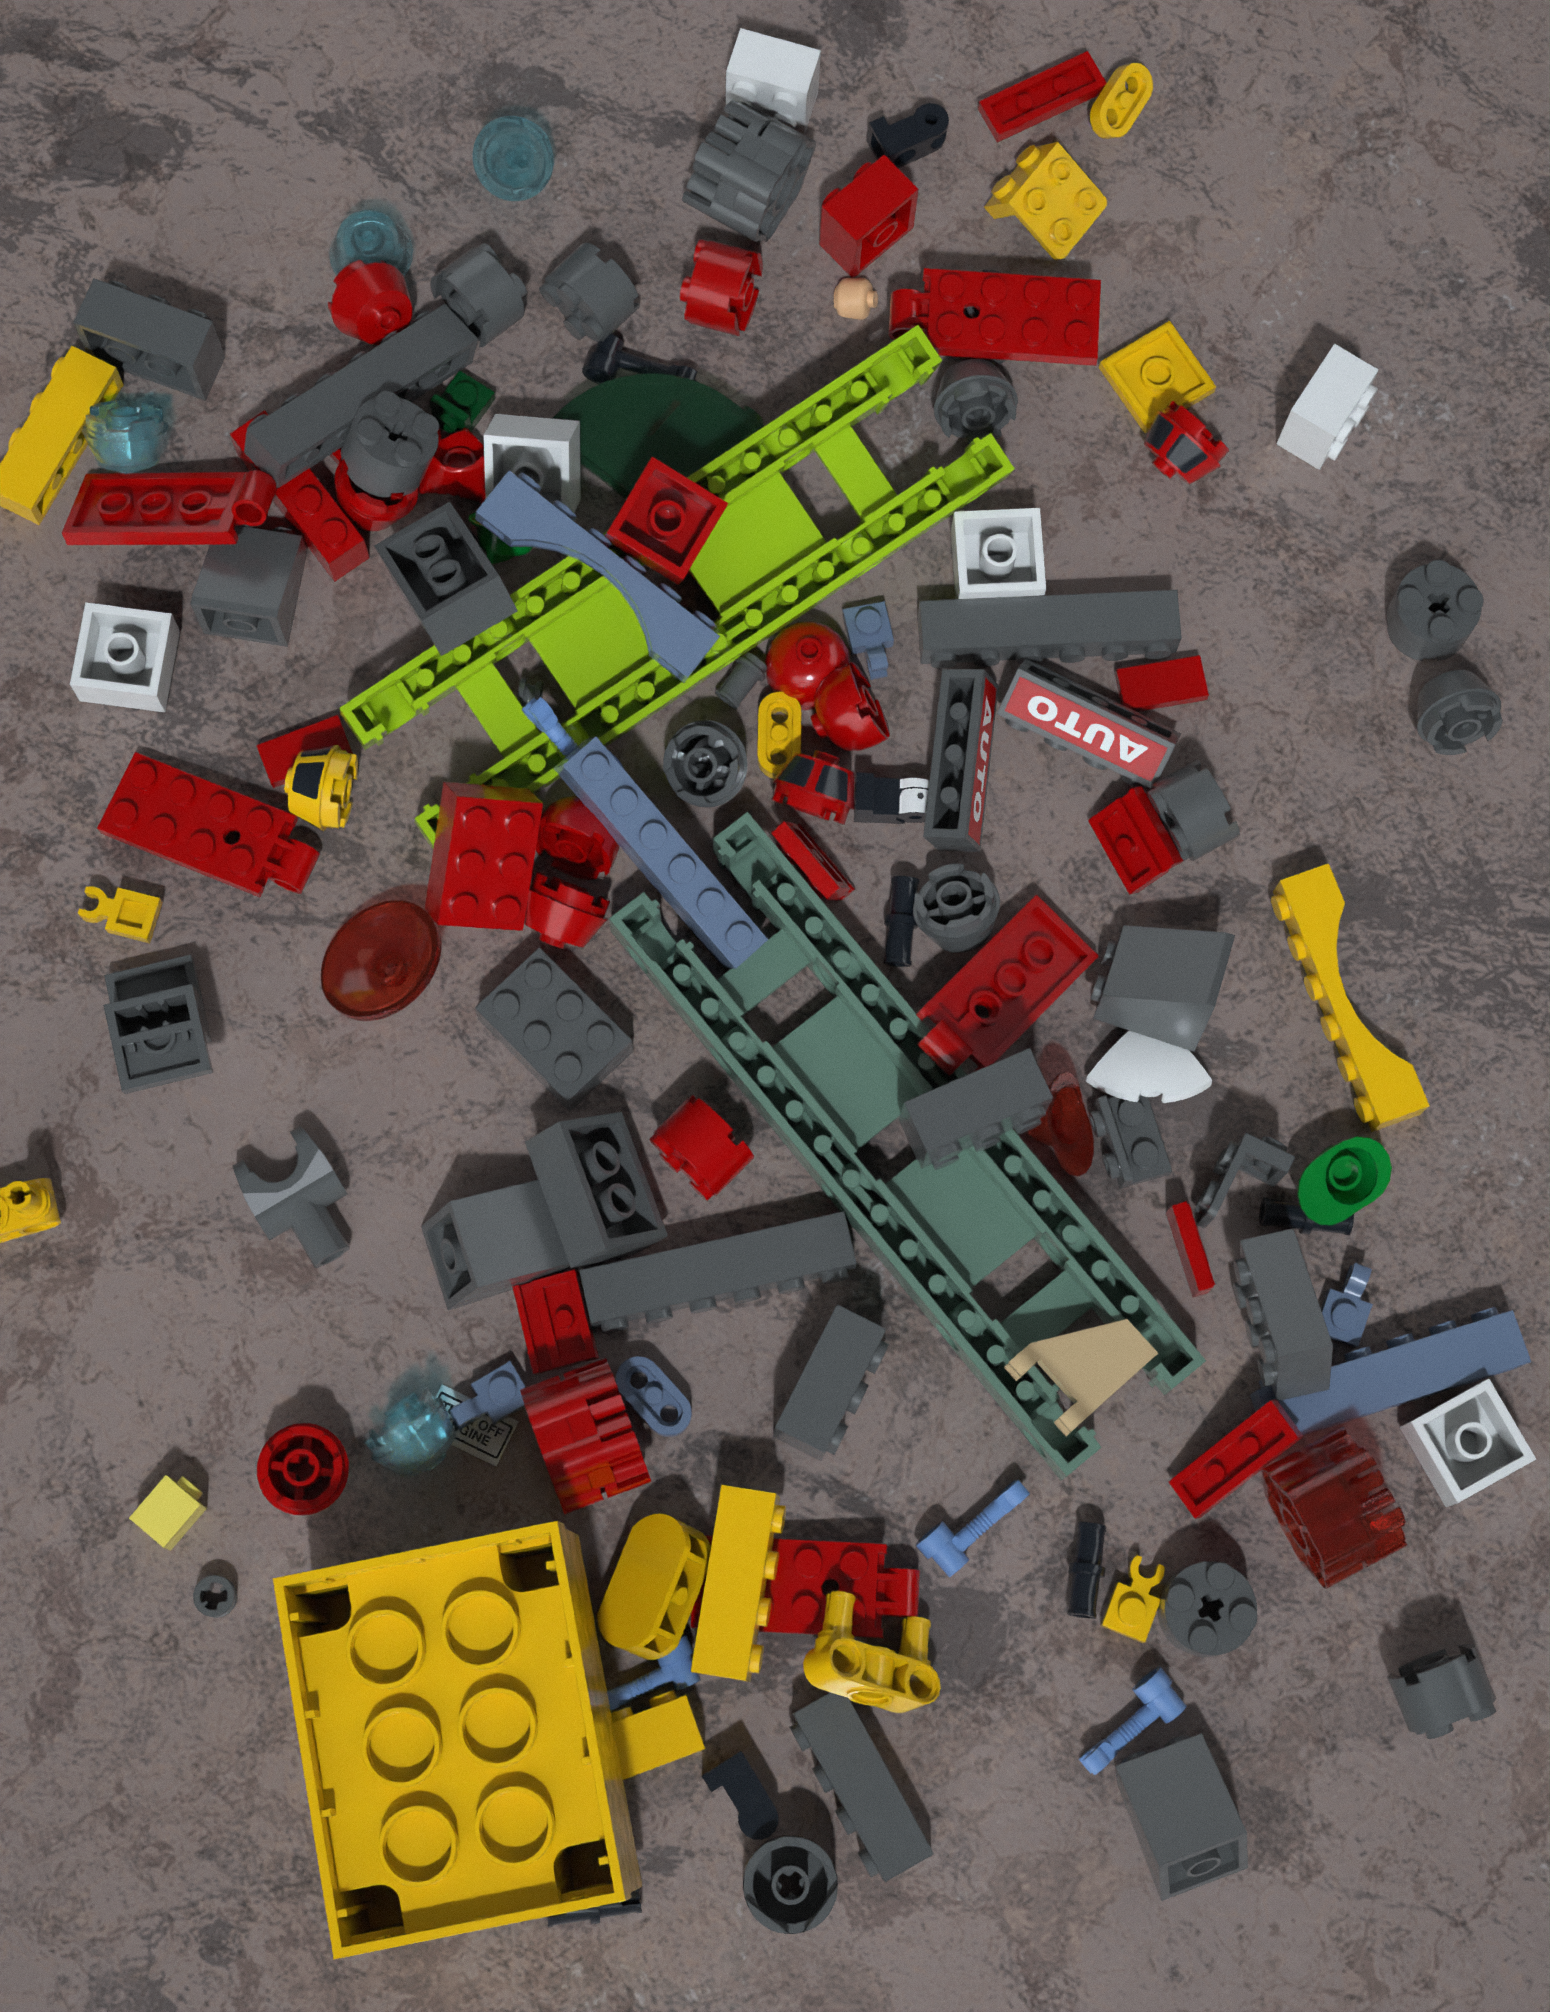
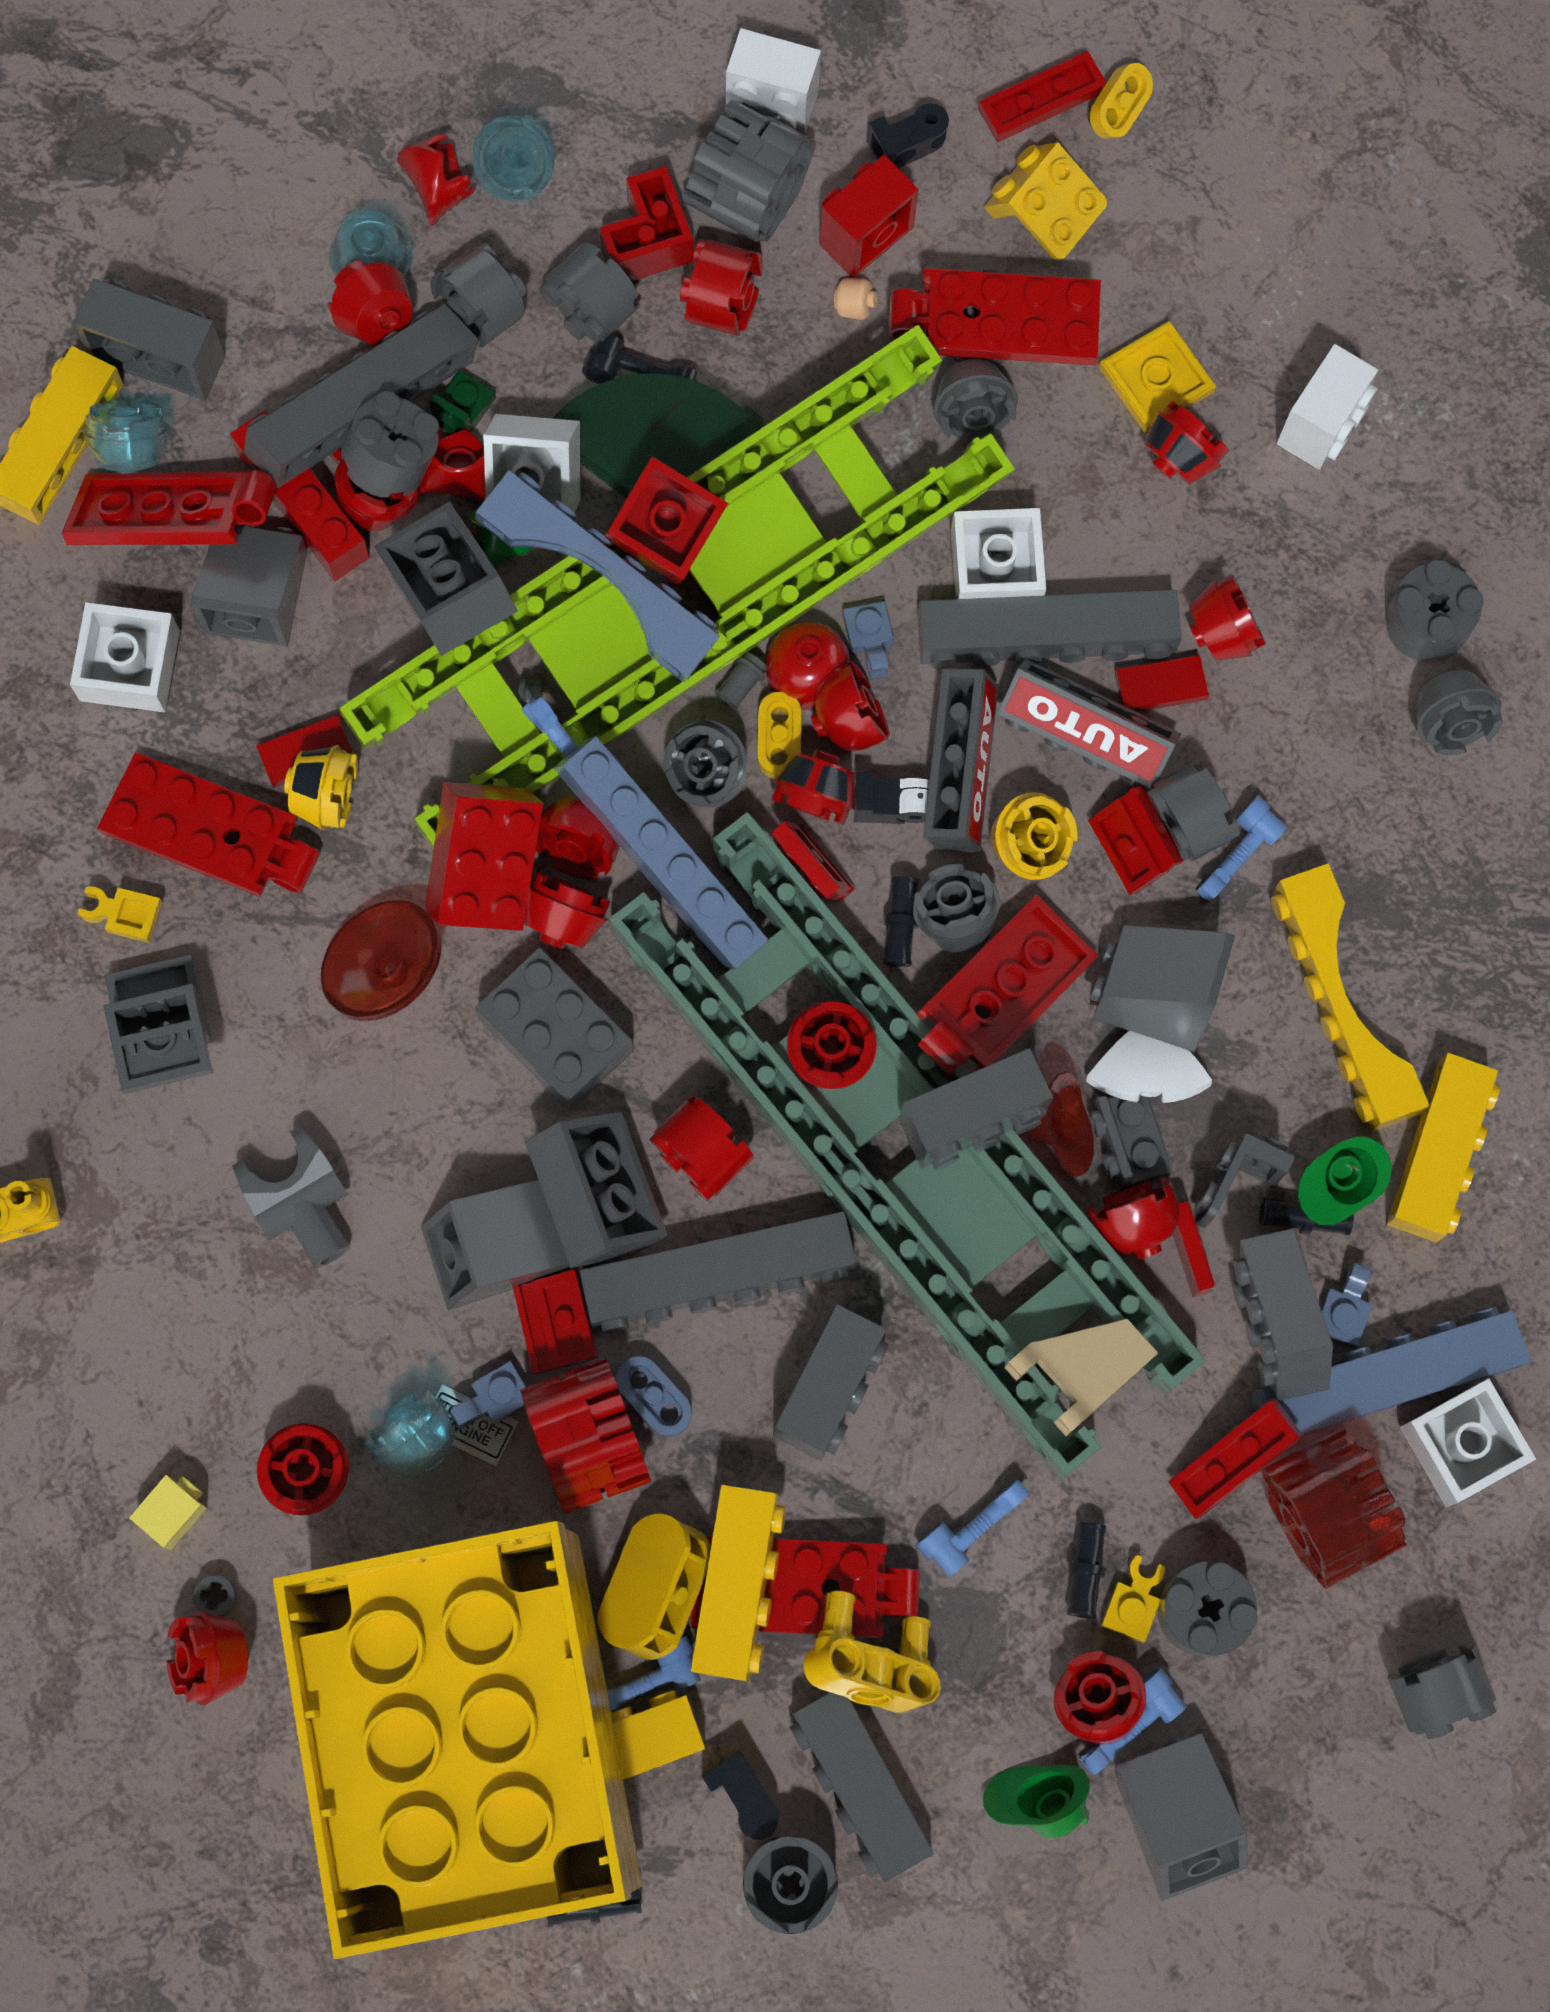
none -> red cone [166,1611,249,1705]
none -> red hair [397,133,475,226]
none -> red brick [600,166,694,281]
none -> red cone [787,1001,877,1089]
none -> green piece [983,1765,1090,1839]
none -> yellow cone [990,792,1078,880]
none -> red cone [1054,1651,1146,1745]
none -> red cylinder [1085,1179,1179,1259]
none -> red cone [1189,575,1266,661]
none -> medium blue brick [1196,795,1288,903]
none -> yellow brick [1386,1053,1500,1243]

